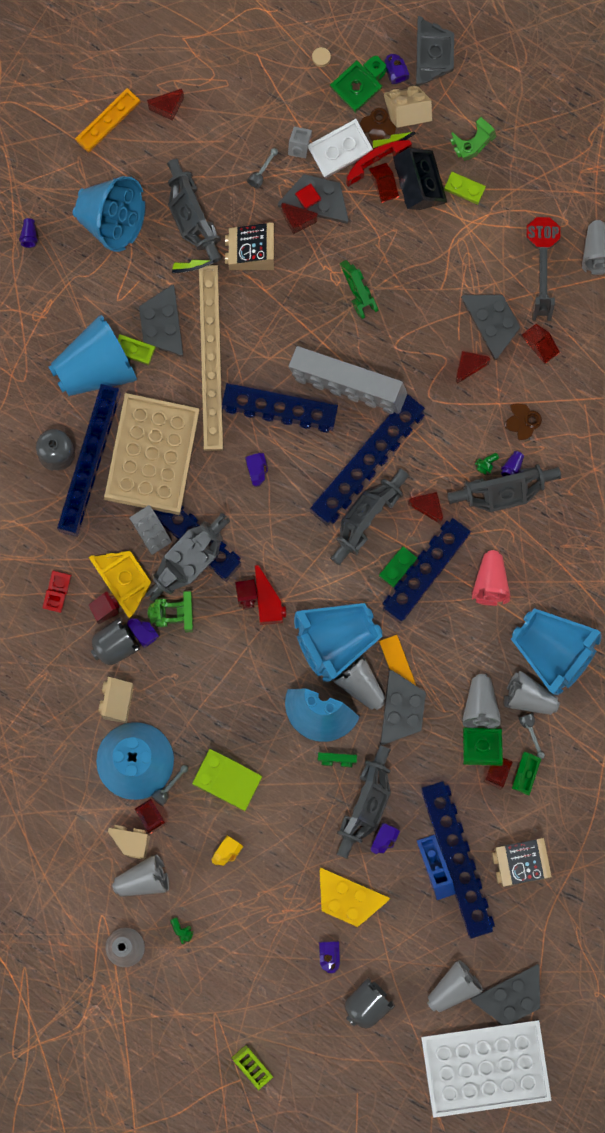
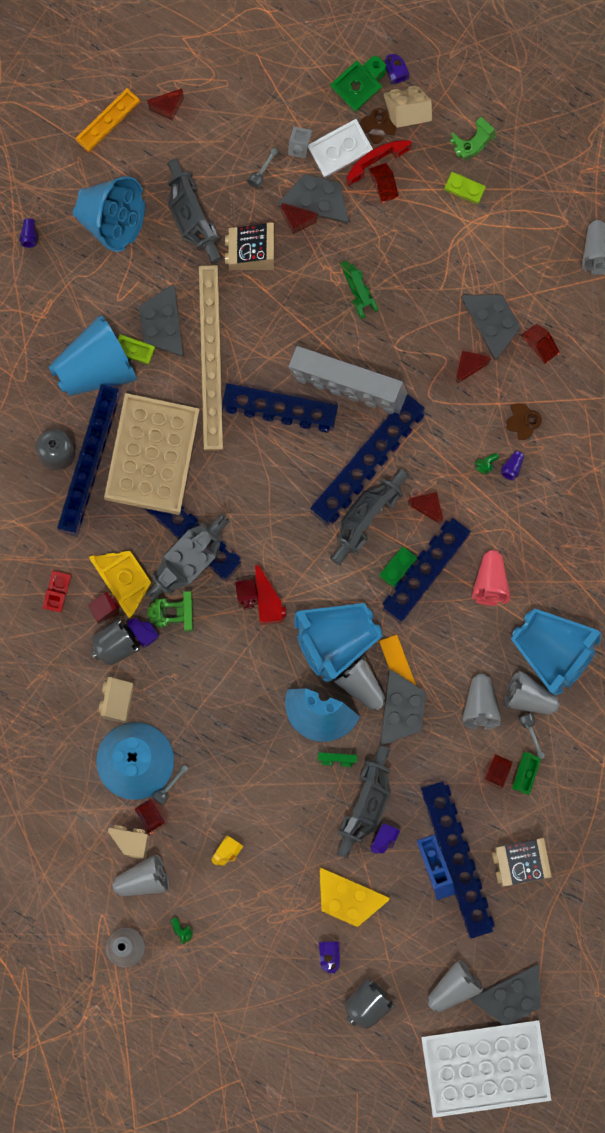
light grey piece [129,505,172,555] -> none
sticker [172,260,214,273] -> none
lime slope [192,749,262,811] -> none
lime slope [231,1045,273,1090] -> none
dark purple rock [245,453,268,487] -> none
red tile [295,183,321,210] -> none
tan tile [312,47,331,67] -> none
lime sticker [373,132,416,149] -> none
black slope [393,148,447,210] -> none
dark grey wing [416,16,454,86] -> none
dark grey plate [447,464,561,512] -> none
green tile [463,728,503,766] -> none
dark grey piece [526,217,560,321] -> none

